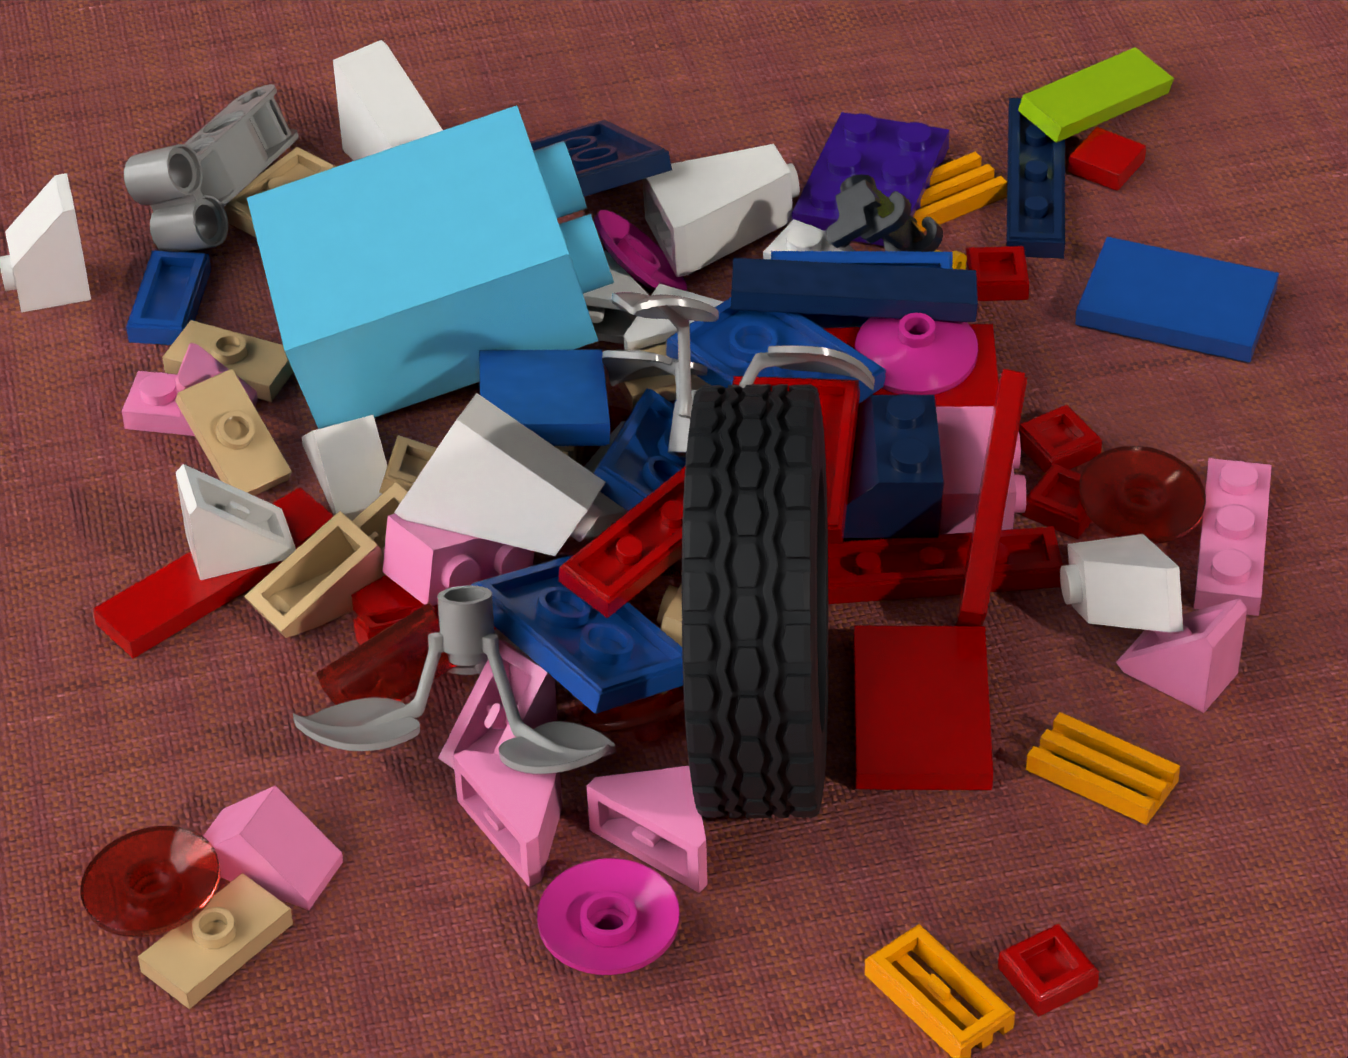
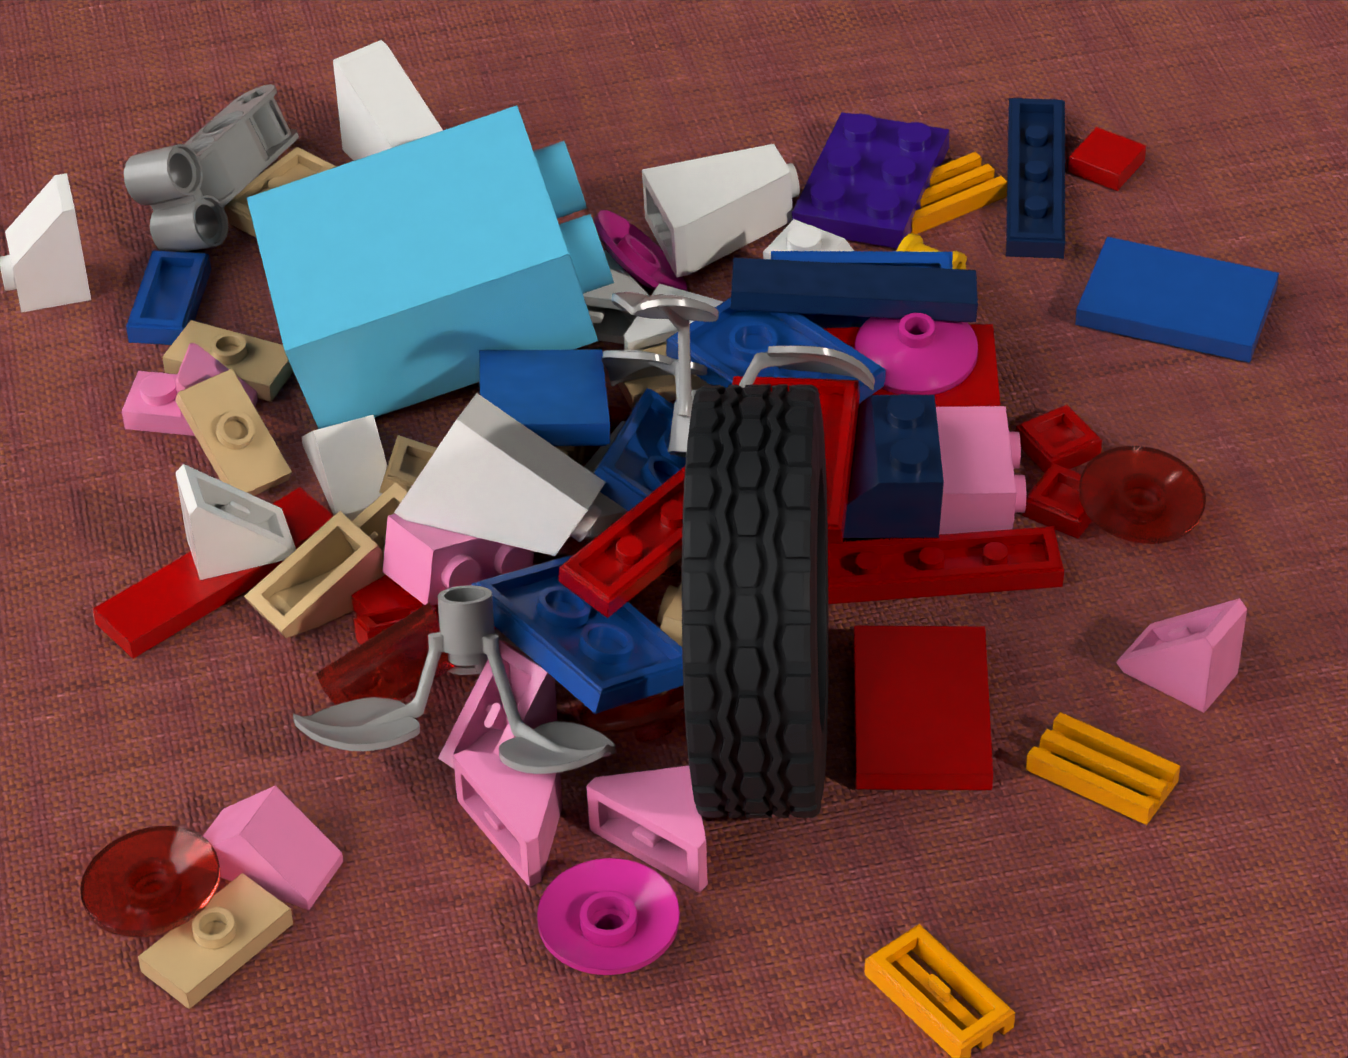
dark blue tile [530,120,672,197] -> none
black piece [826,174,943,252] -> none
red tile [955,369,1028,626] -> none
red tile [965,246,1029,301] -> none
red tile [998,924,1099,1017] -> none
lime tile [1018,47,1174,143] -> none
white slope [1060,534,1183,633] -> none
bright pink plate [1194,458,1272,616] -> none

